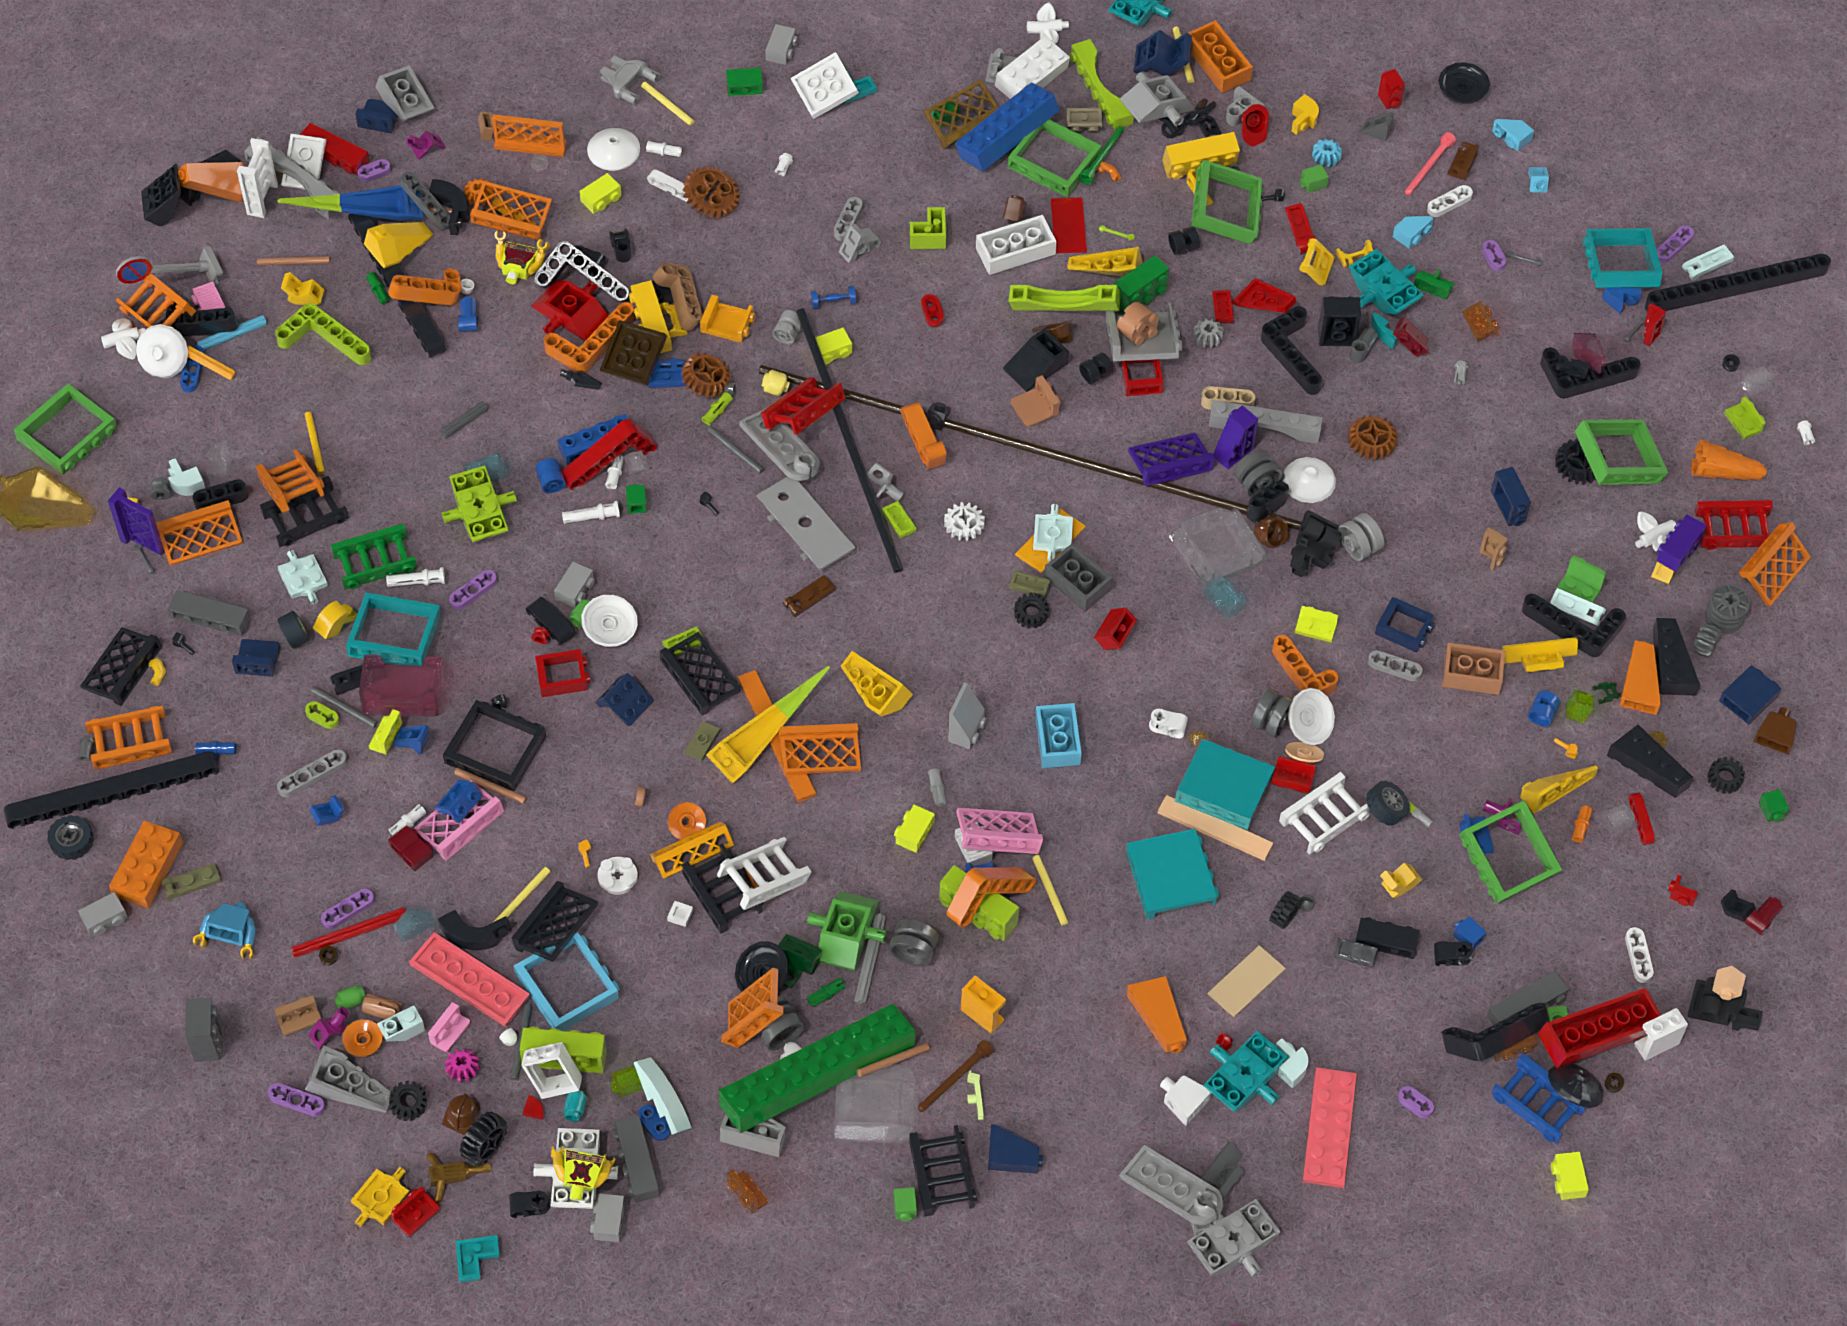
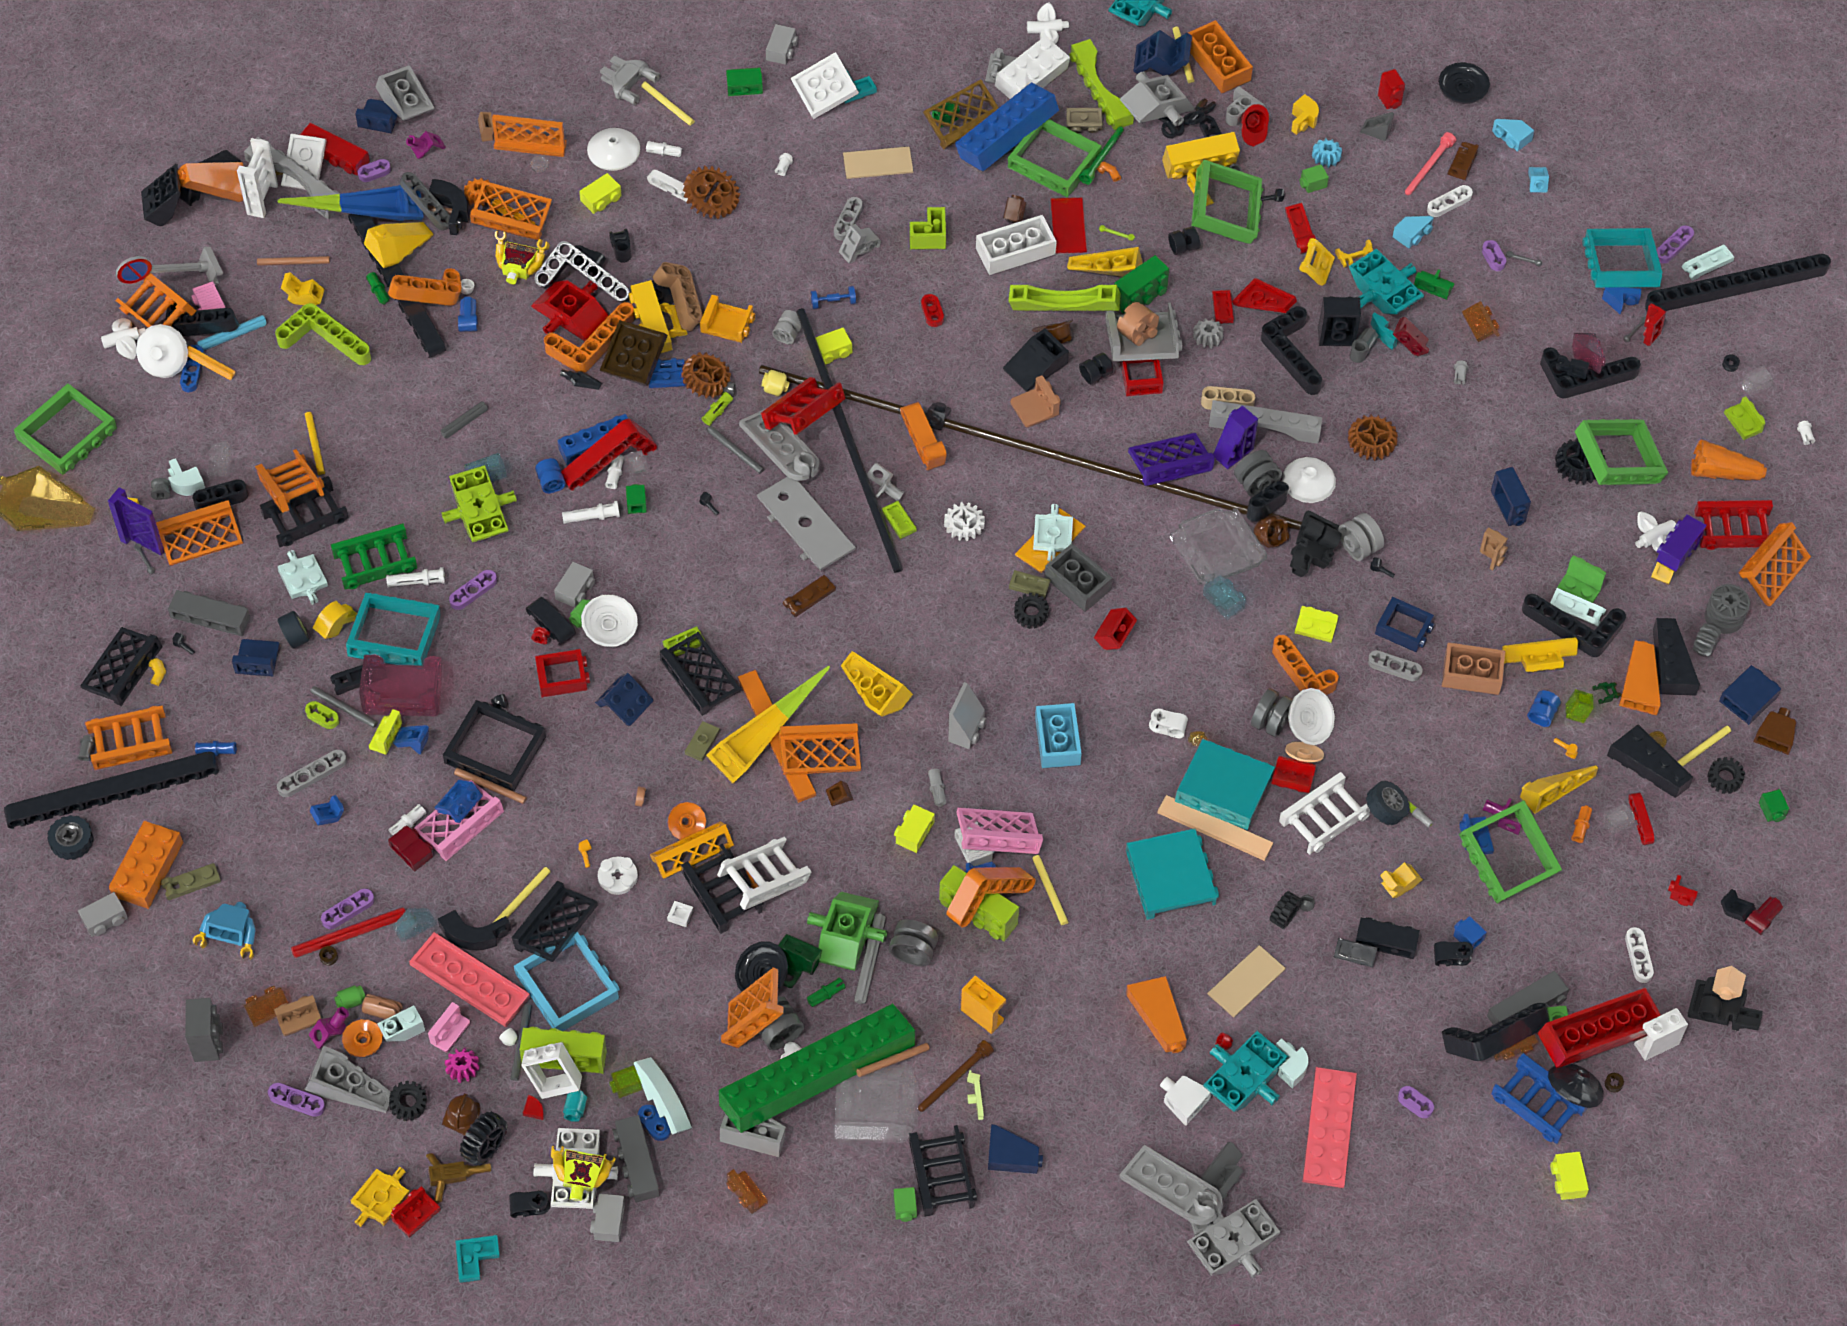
none -> clear orange bracket [242,985,288,1027]
none -> reddish brown slope [826,781,854,806]
none -> tan piece [843,147,913,179]
none -> black hand [1370,557,1395,578]
none -> light yellow bar [1677,726,1731,766]

